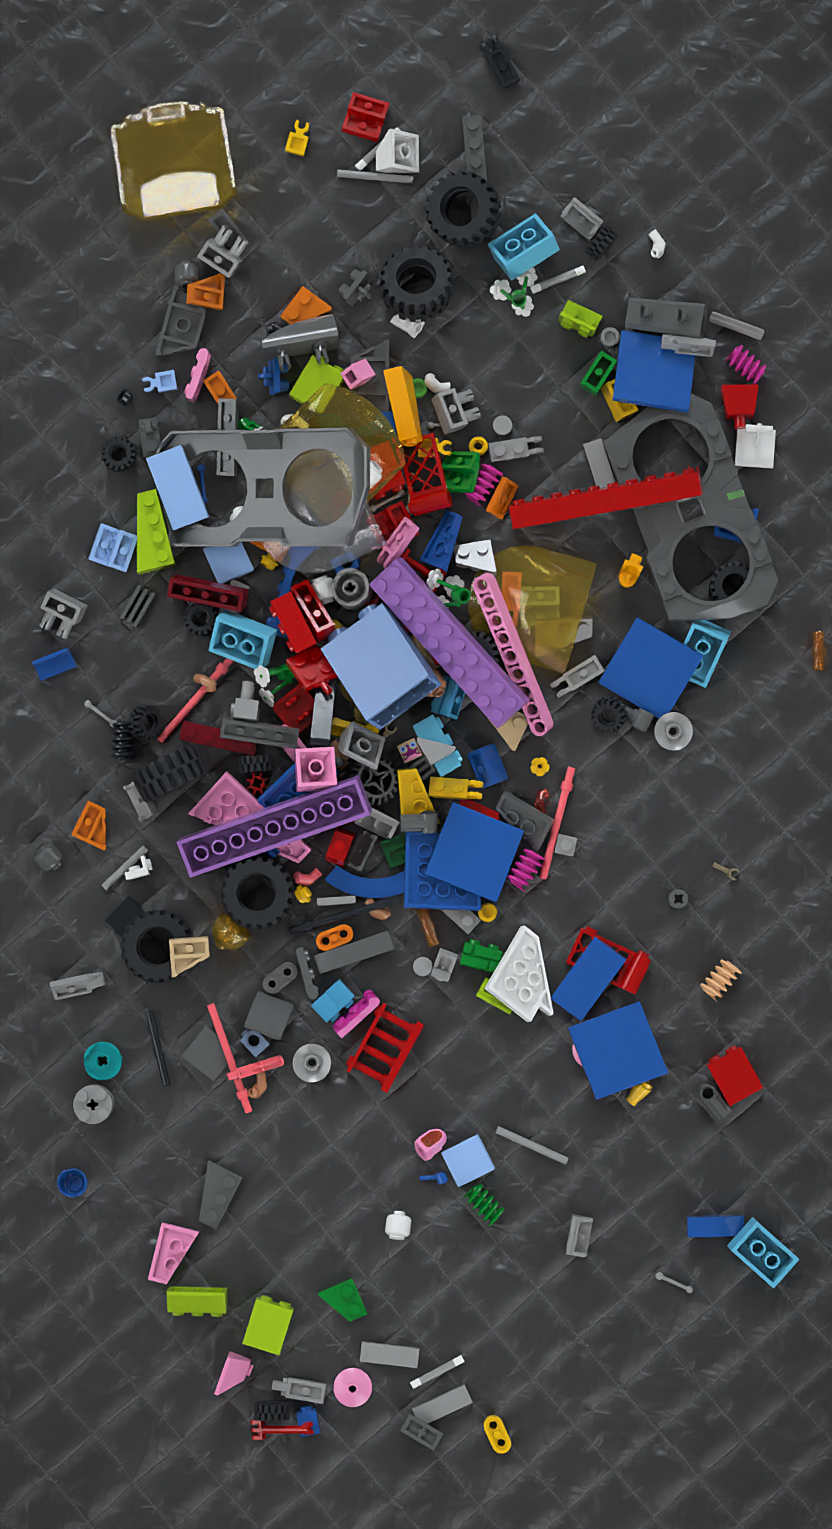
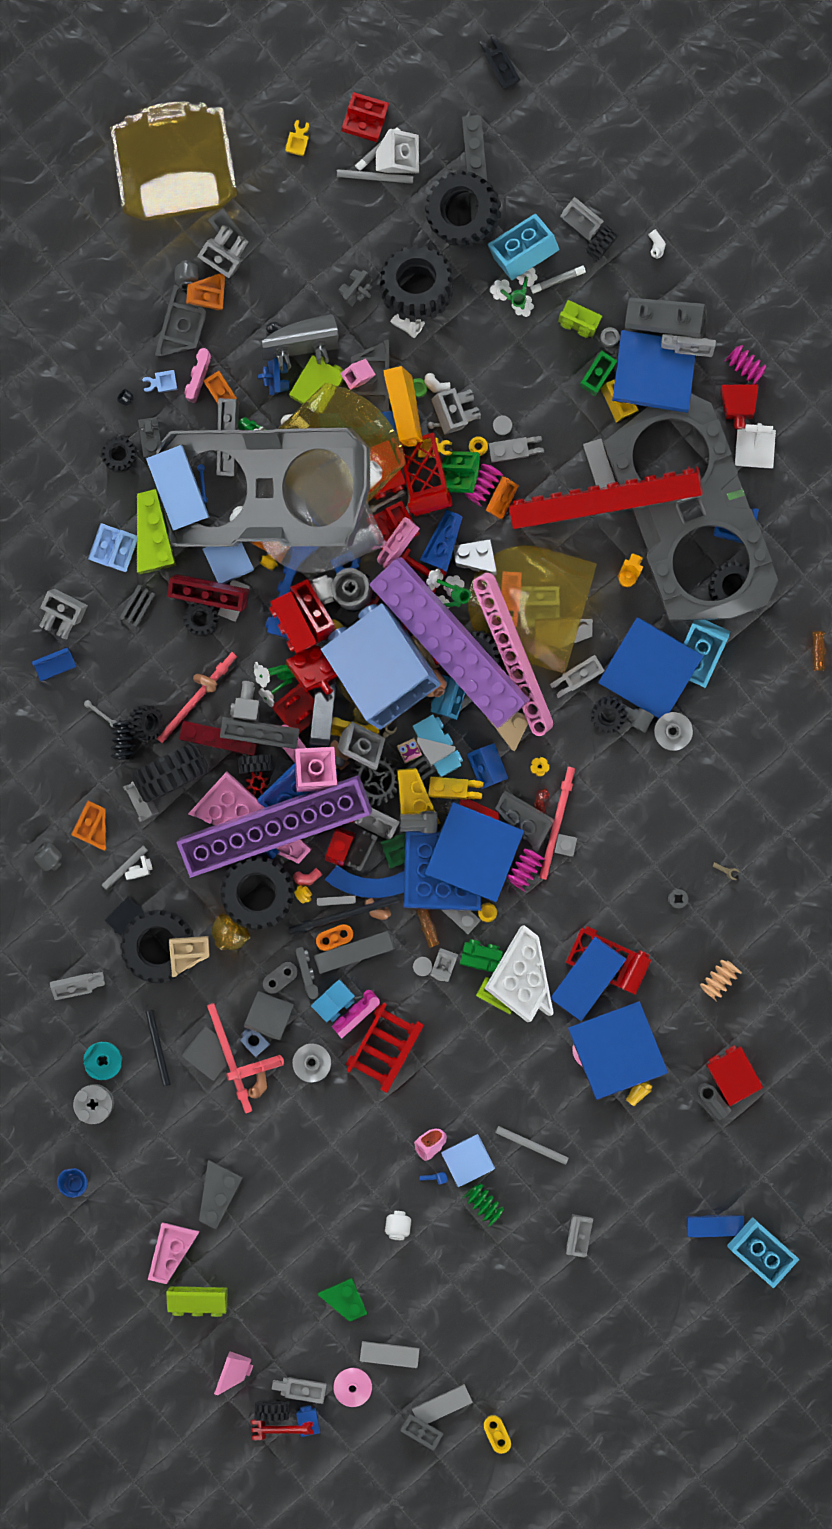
medium azure brick [208,610,277,669] -> none
lime brick [242,1295,294,1355] -> none
orange wing [280,286,332,325] -> none
light grey bar [410,1355,465,1389] -> none
light grey hinge [655,1272,693,1293] -> none
light grey axle [709,312,764,340] -> none

